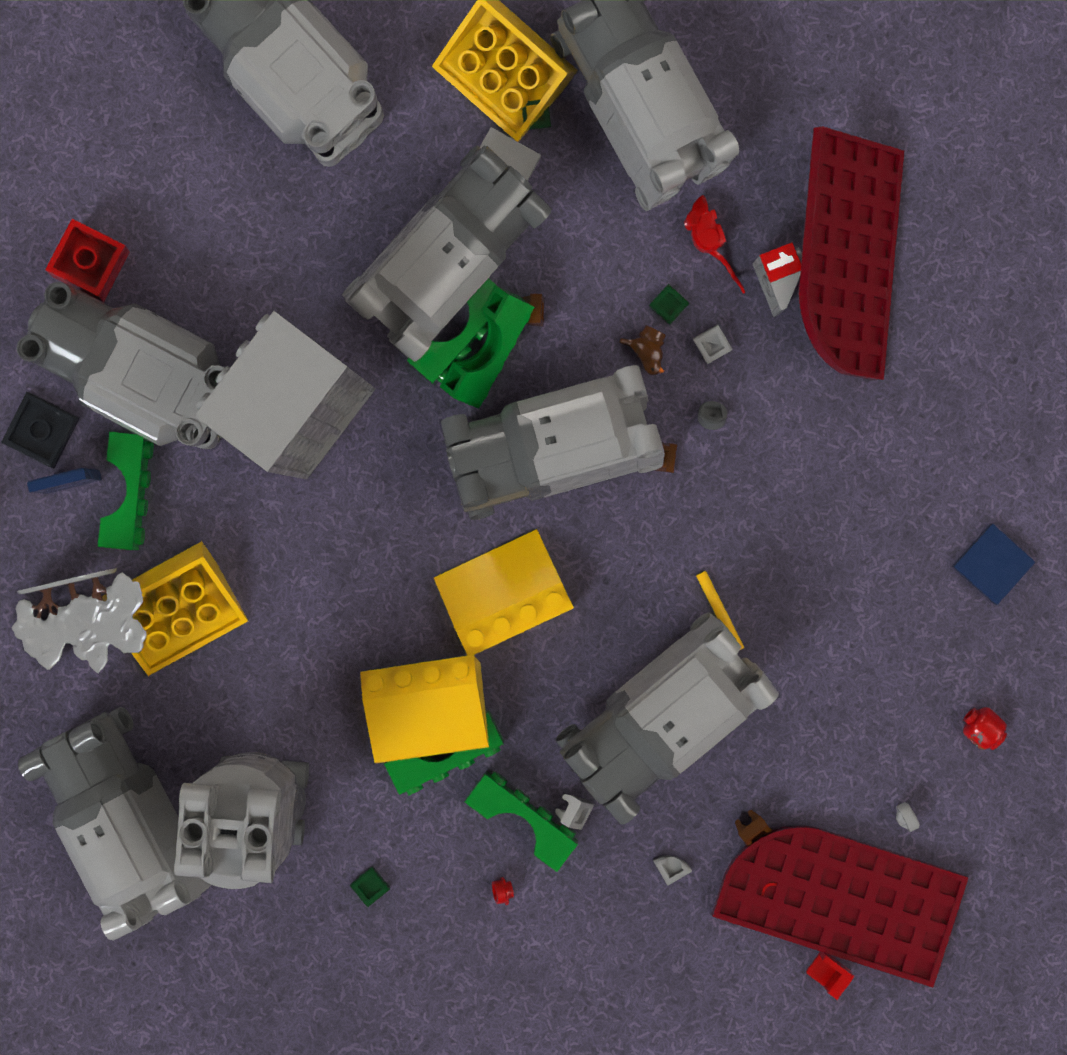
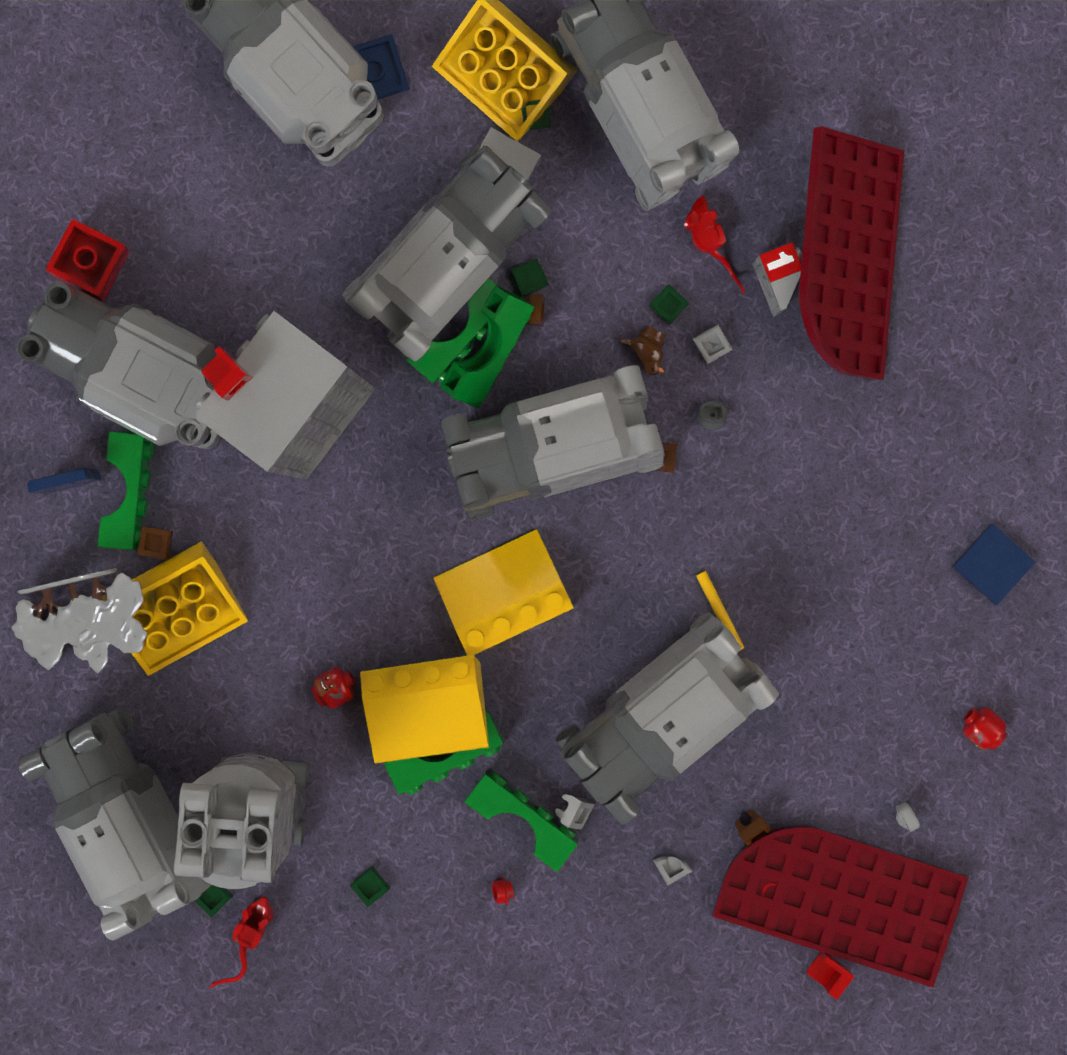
black tile [1,392,79,469] -> none
none -> reddish brown tile [137,526,173,560]
none -> dark green tile [194,885,233,918]
none -> red panel [201,346,252,401]
none -> red animal [209,896,273,989]
none -> red head [311,666,356,709]
none -> dark blue tile [352,34,410,100]
none -> dark green tile [511,258,549,297]

